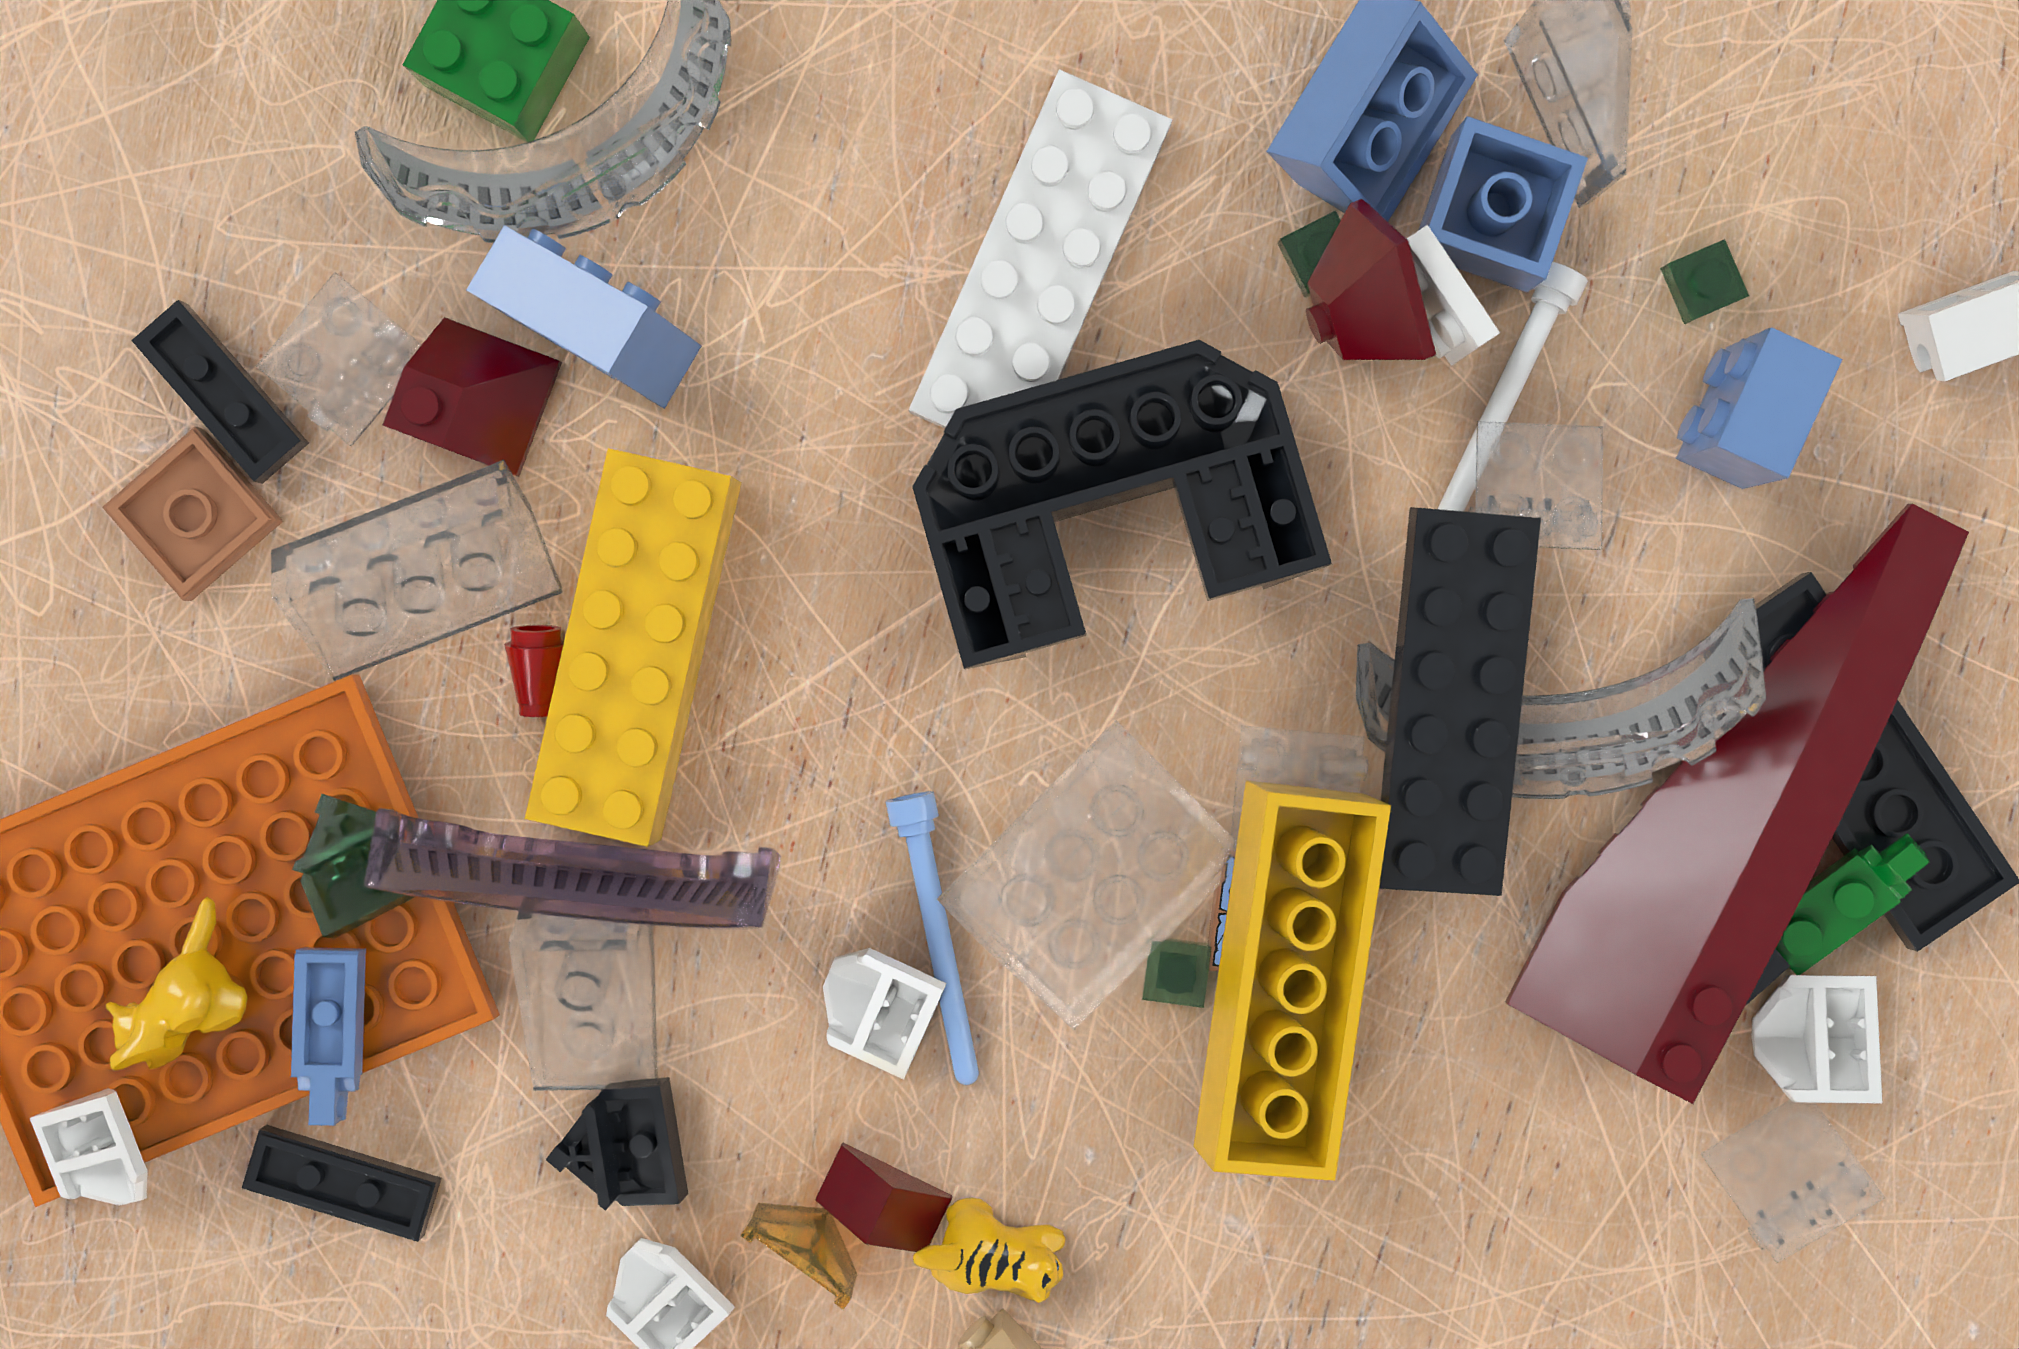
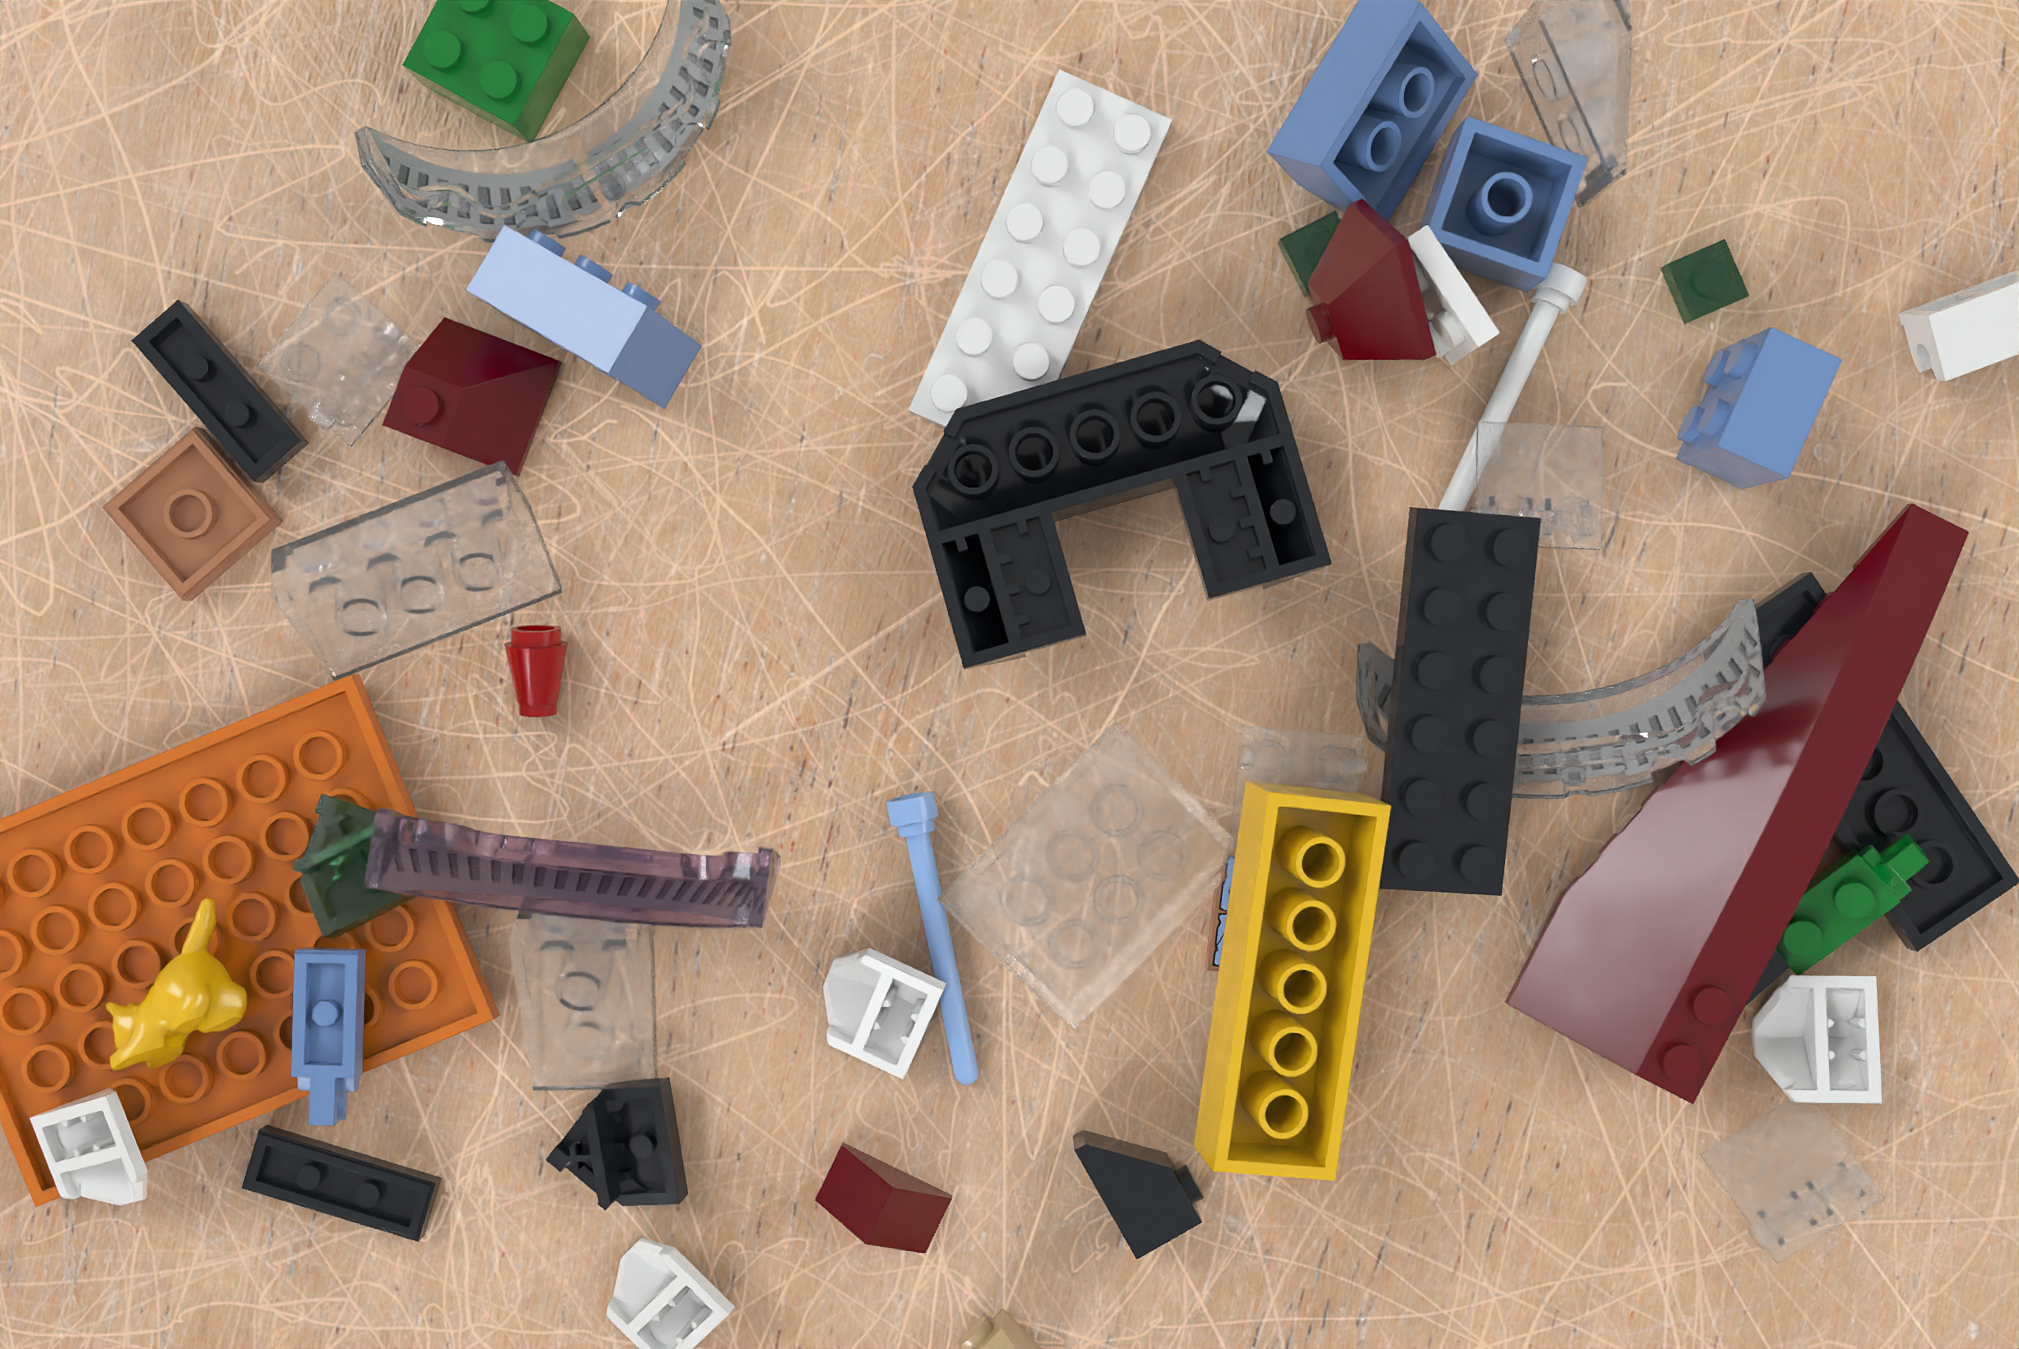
yellow brick [525,448,742,847] -> none
clear yellow slope [740,1203,858,1310] -> none
yellow animal [913,1197,1066,1303] -> none
clear green plate [1142,936,1212,1008] -> none
none -> black slope [1073,1130,1204,1259]

